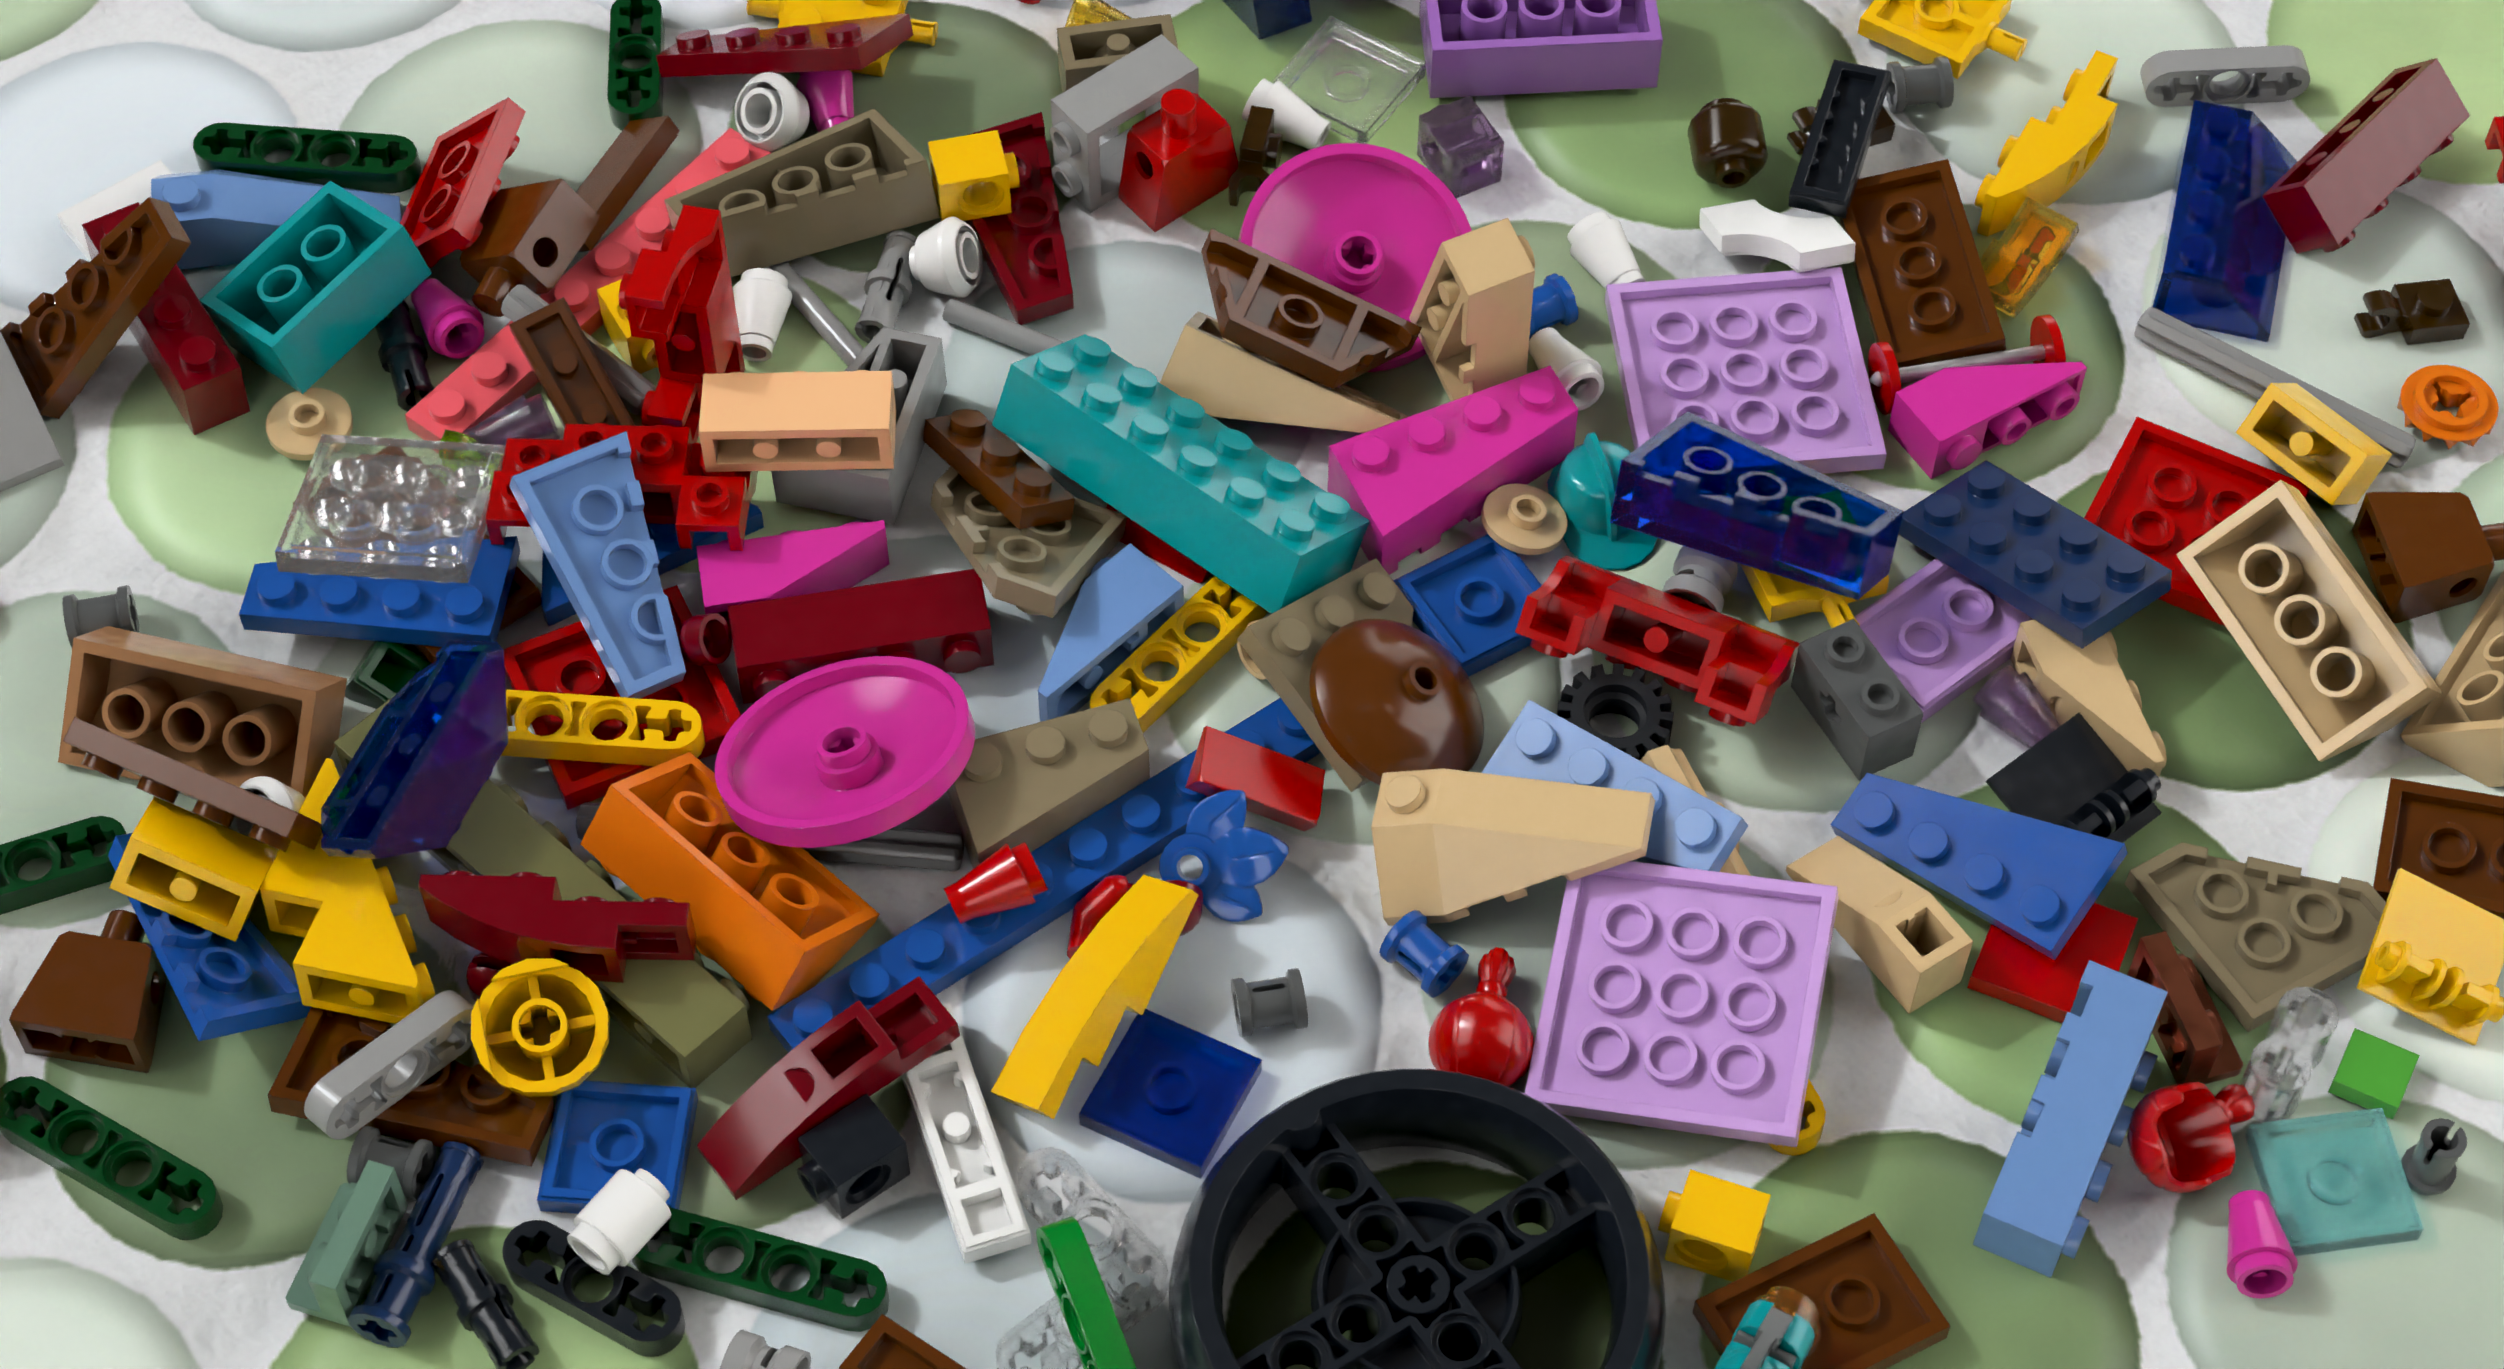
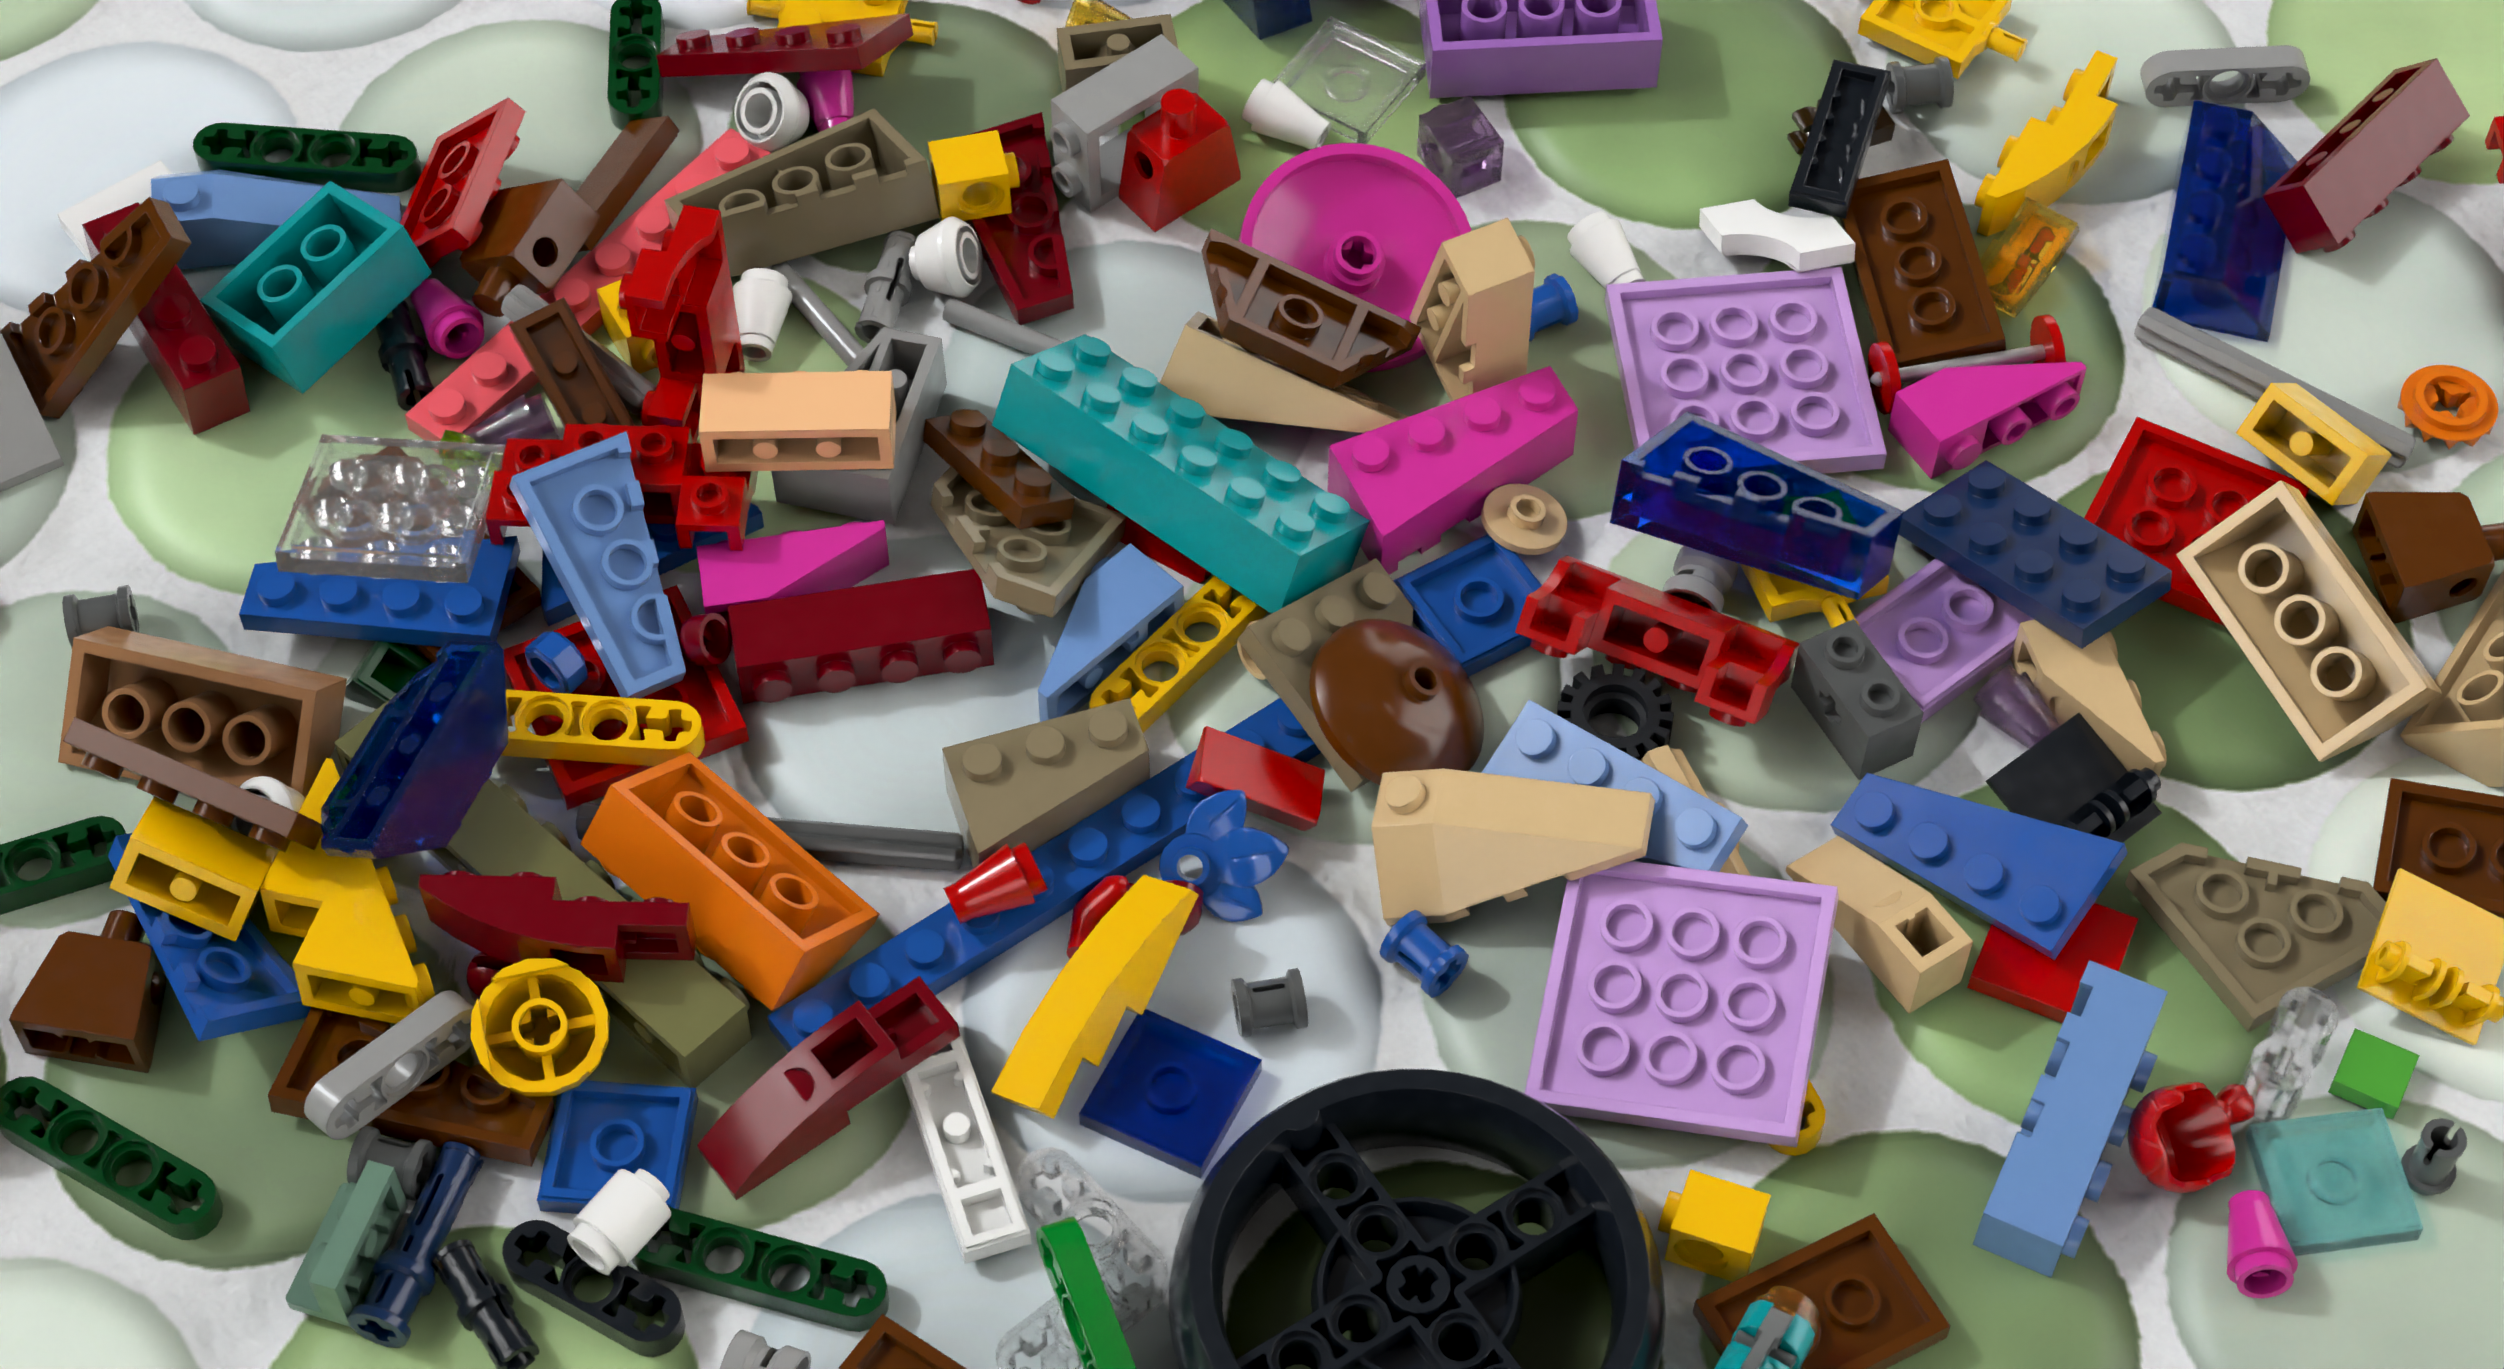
tan piece [266,388,353,460] -> none
dark pink dish [715,656,975,848] -> none
black brick [797,1093,910,1219] -> none
dark brown plate [1229,105,1283,206] -> none
red hair [1428,947,1535,1087] -> none
white cone [1528,328,1604,411] -> none
teal piece [1547,432,1659,571] -> none
dark brown head [1688,98,1768,188] -> none
copper bracket [2127,931,2243,1084] -> none
dark brown plate [2354,279,2470,345] -> none
none -> blue tile [525,631,588,694]

